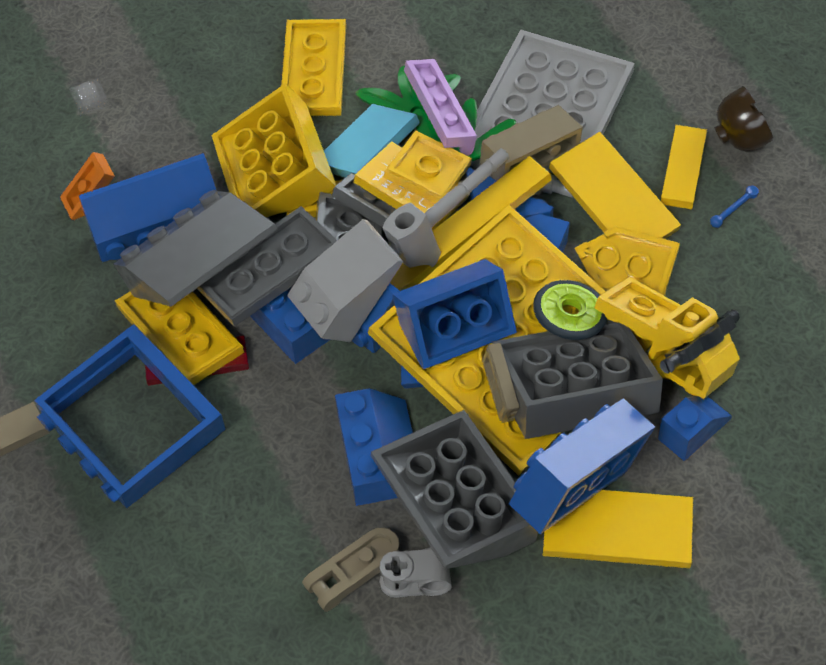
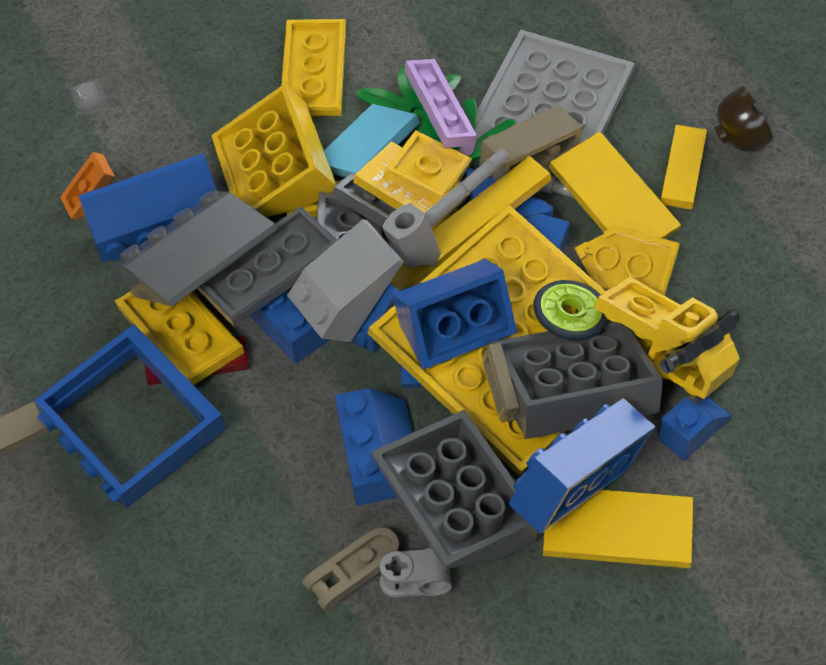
blue hinge [710,185,759,228] -> none

